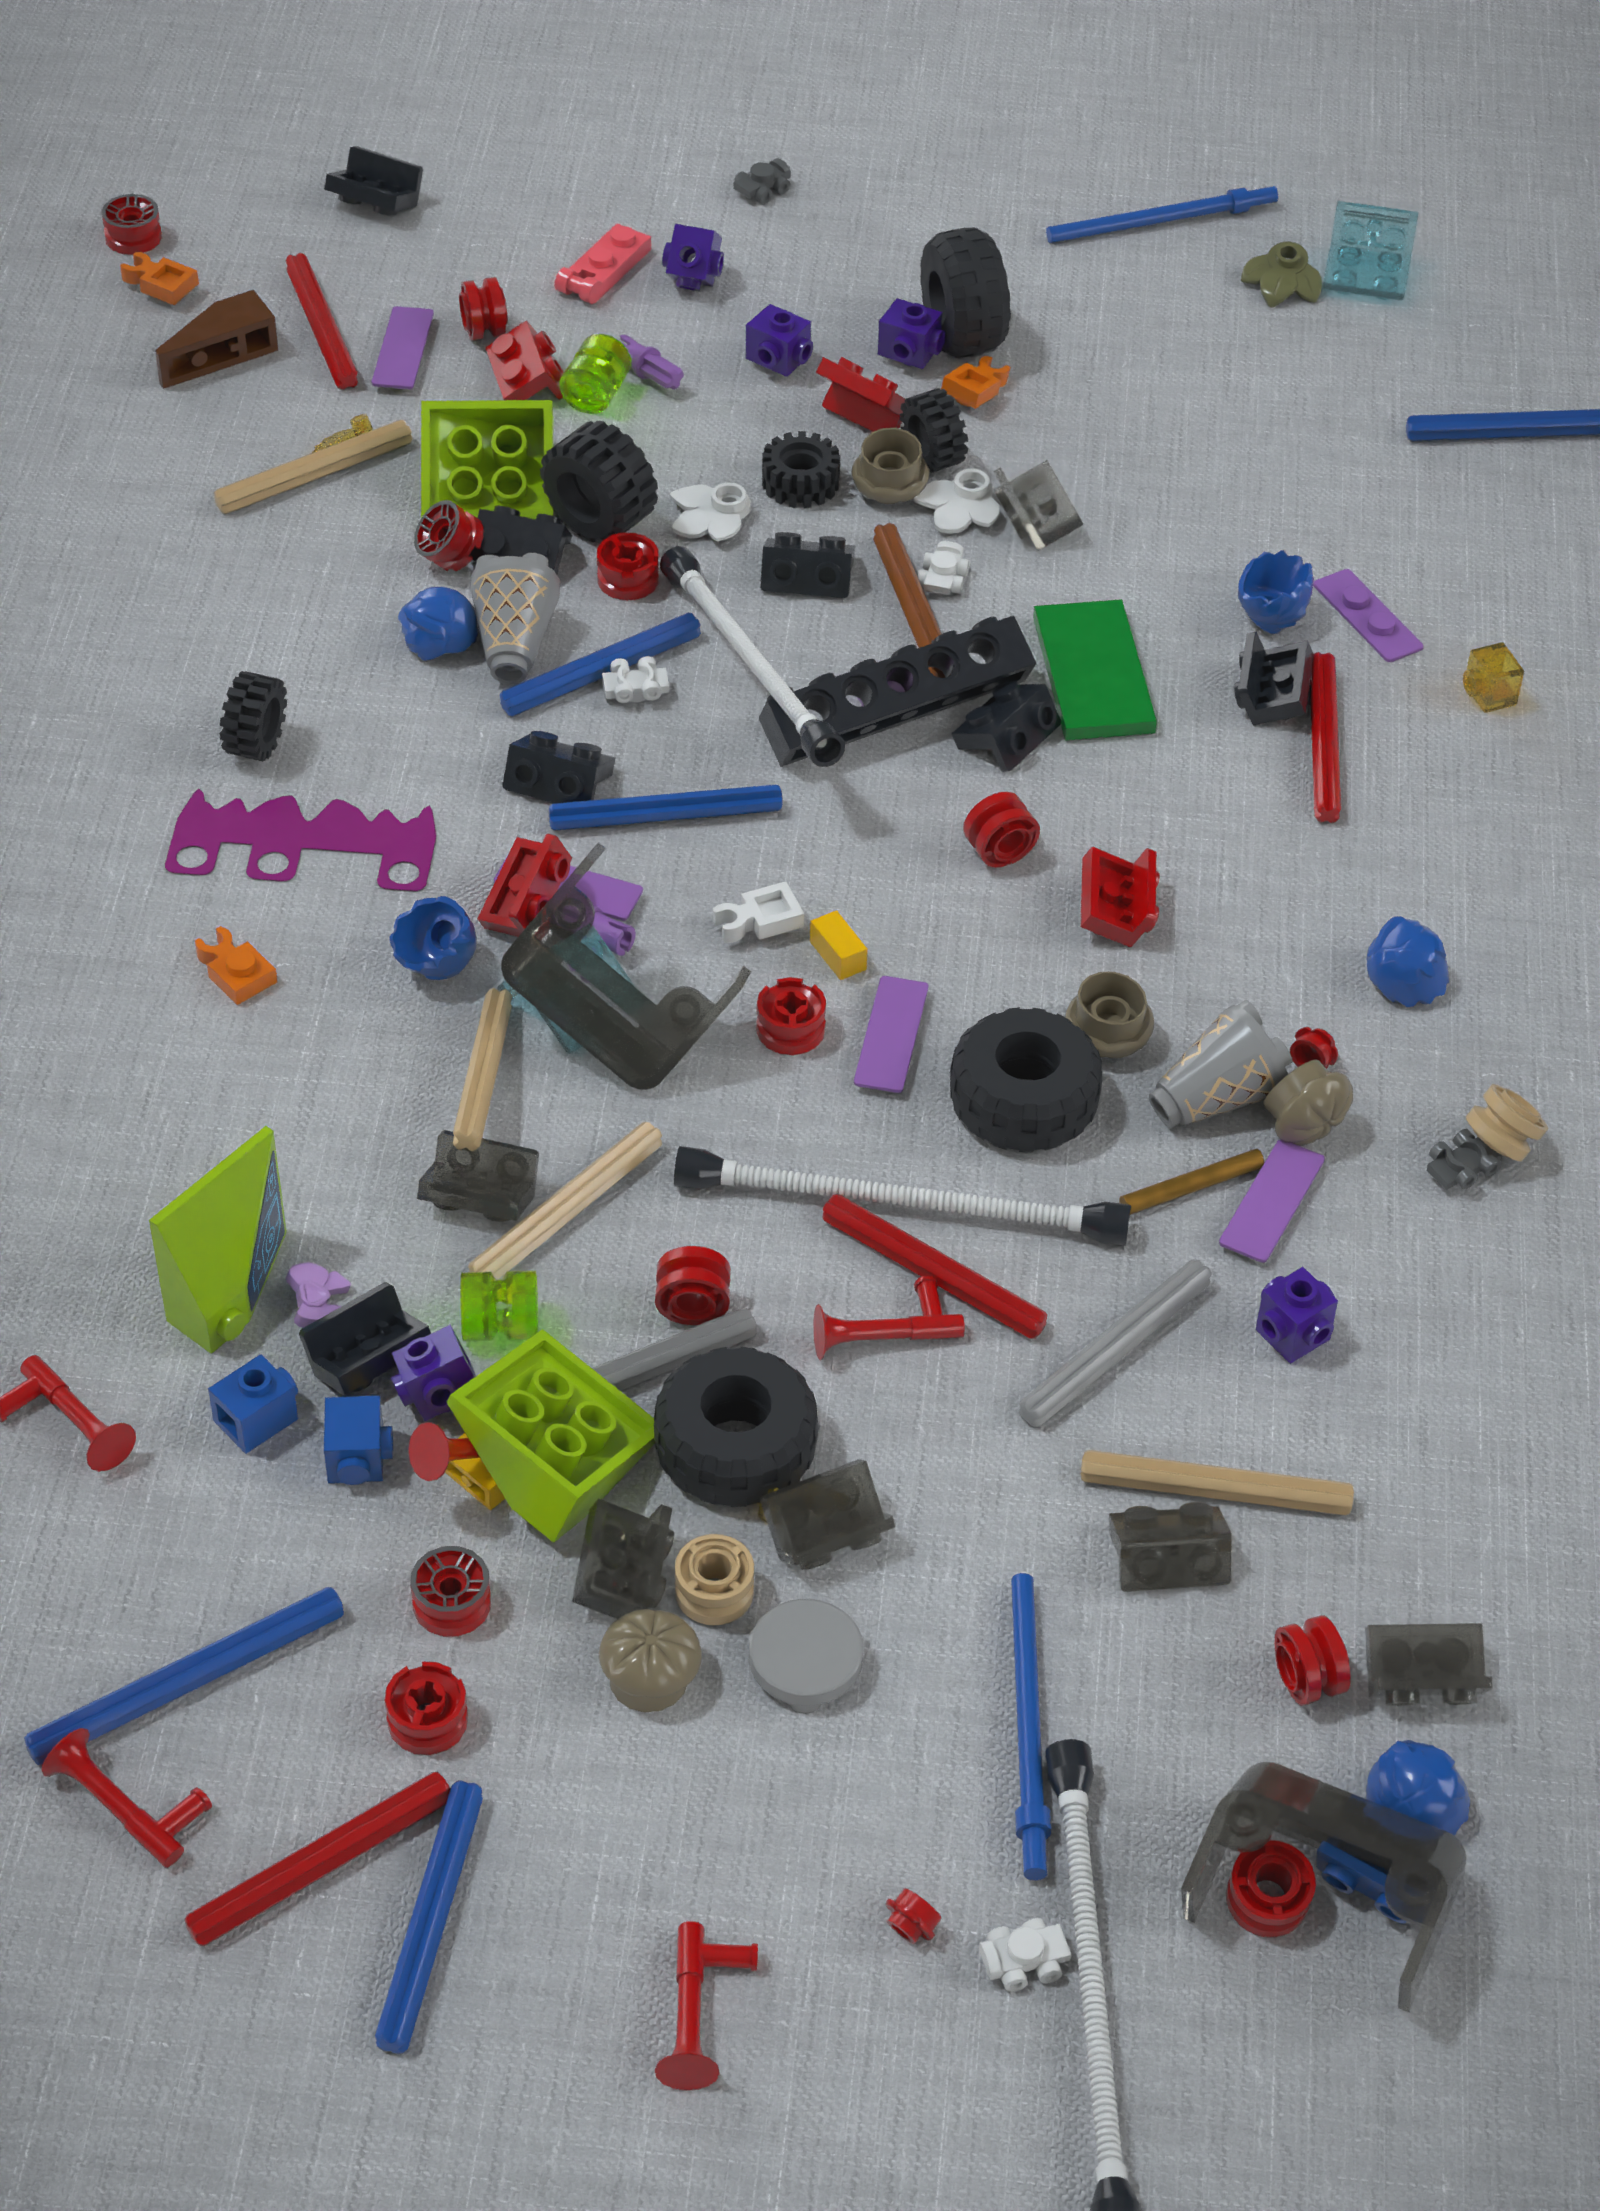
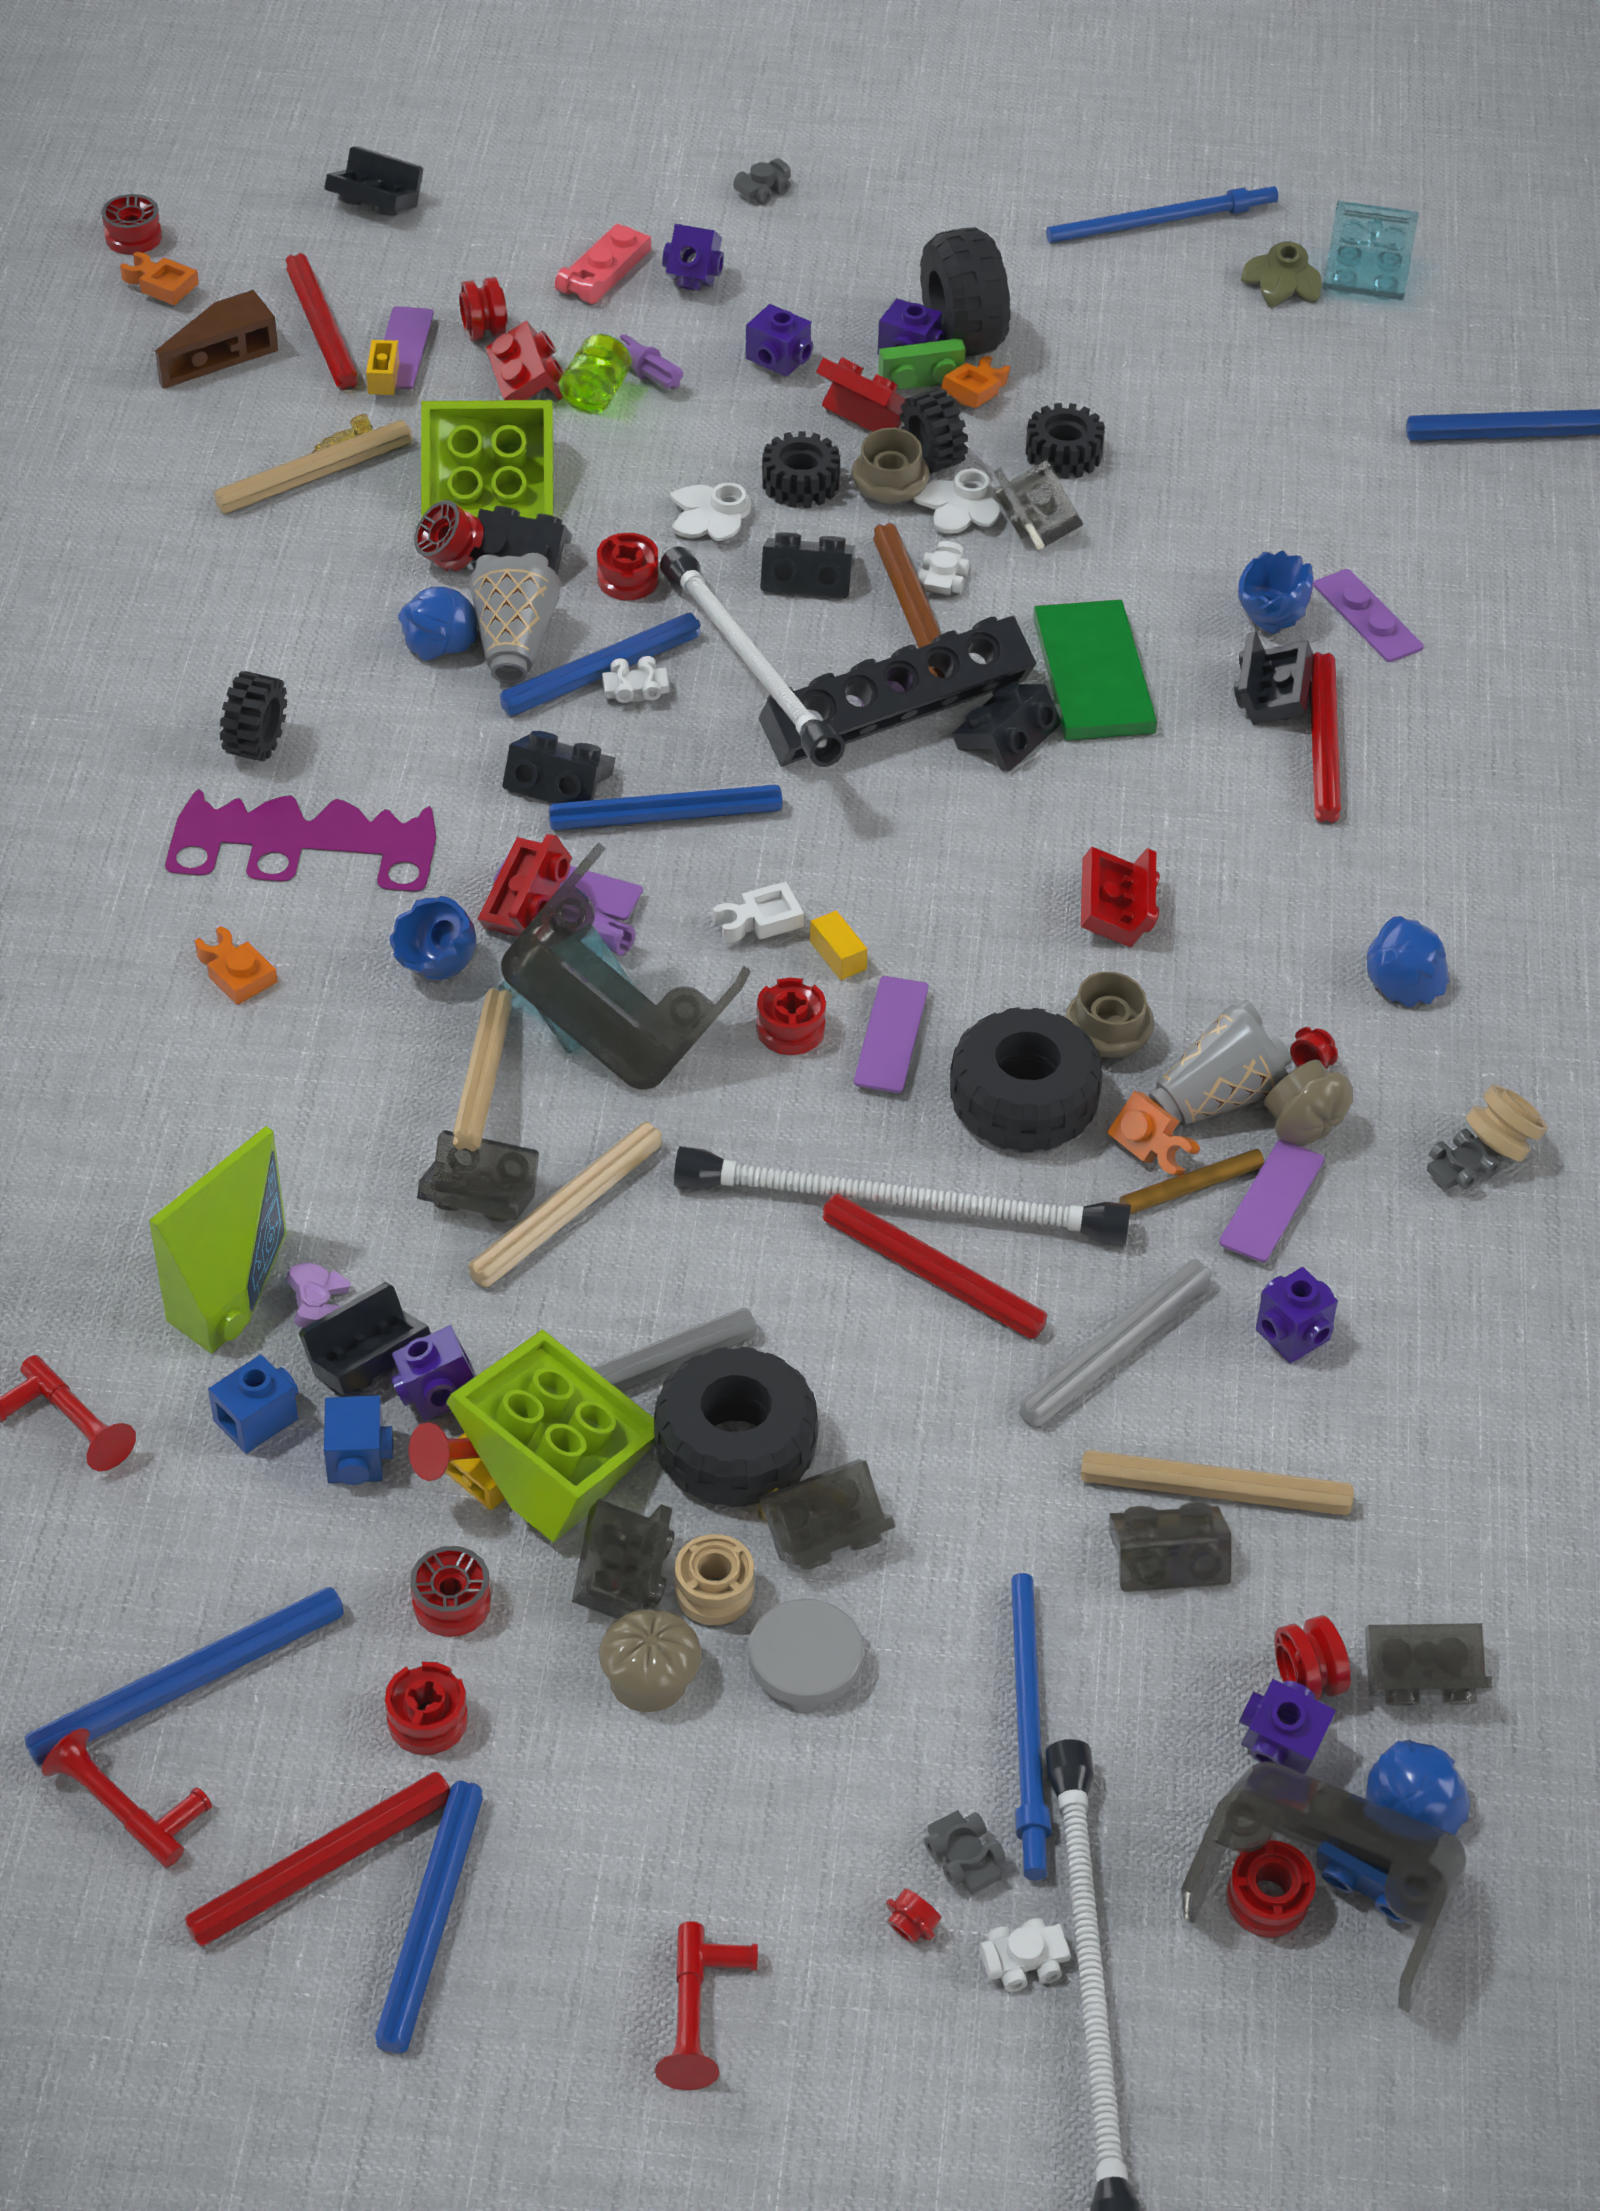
clear neon green wheel [460,1270,538,1341] -> none
black tyre [540,420,658,543] -> none
red wheel [655,1246,731,1325] -> none
red piece [813,1276,965,1360] -> none
red wheel [963,792,1040,868] -> none
clear yellow plate [1463,642,1524,713] -> none
none -> yellow piece [366,340,399,395]
none -> bright green plate [878,339,966,390]
none -> dark grey piece [924,1810,1006,1895]
none -> black tyre [1025,403,1105,479]
none -> orange plate [1107,1091,1201,1175]
none -> dark purple brick [1239,1678,1336,1777]

